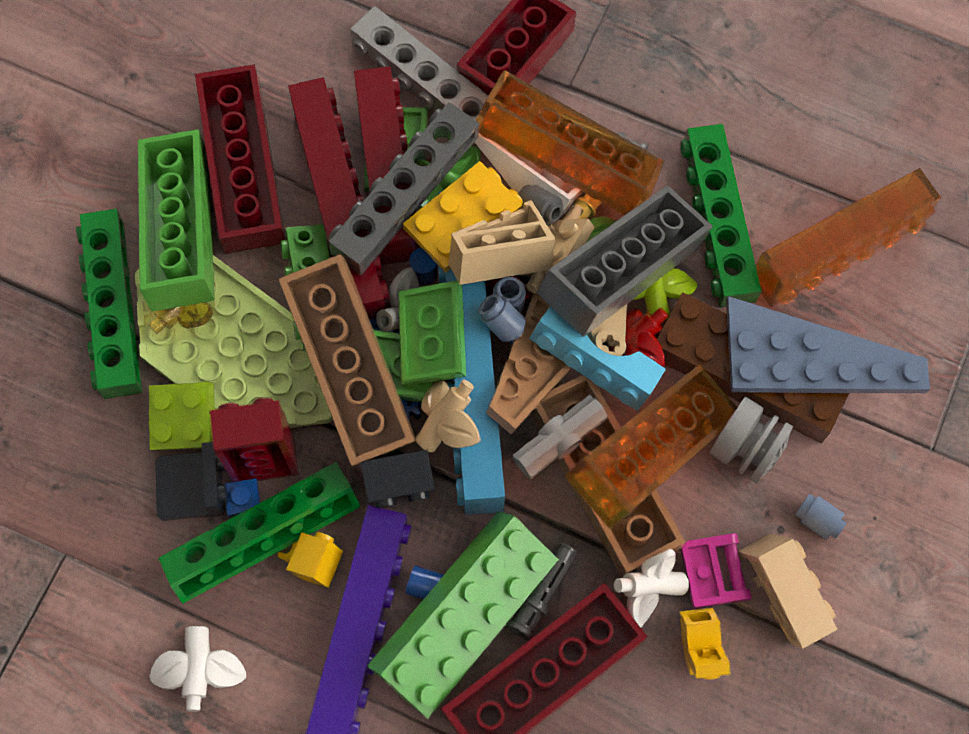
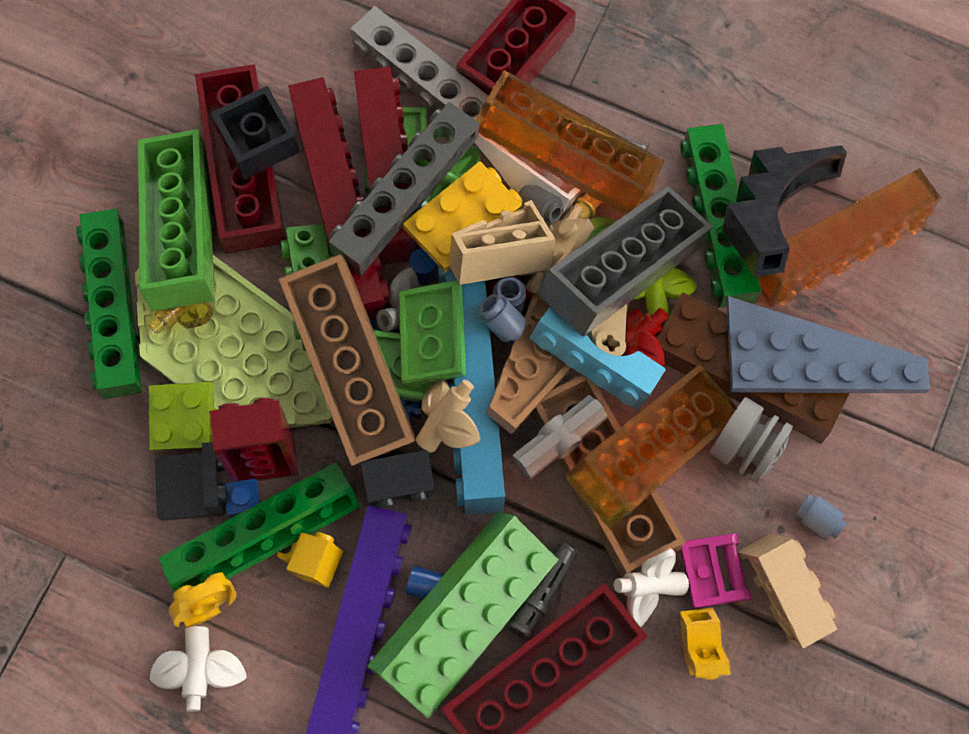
none -> yellow plate [168,573,237,627]
none -> black brick [211,86,300,180]
none -> black arch [722,145,847,277]

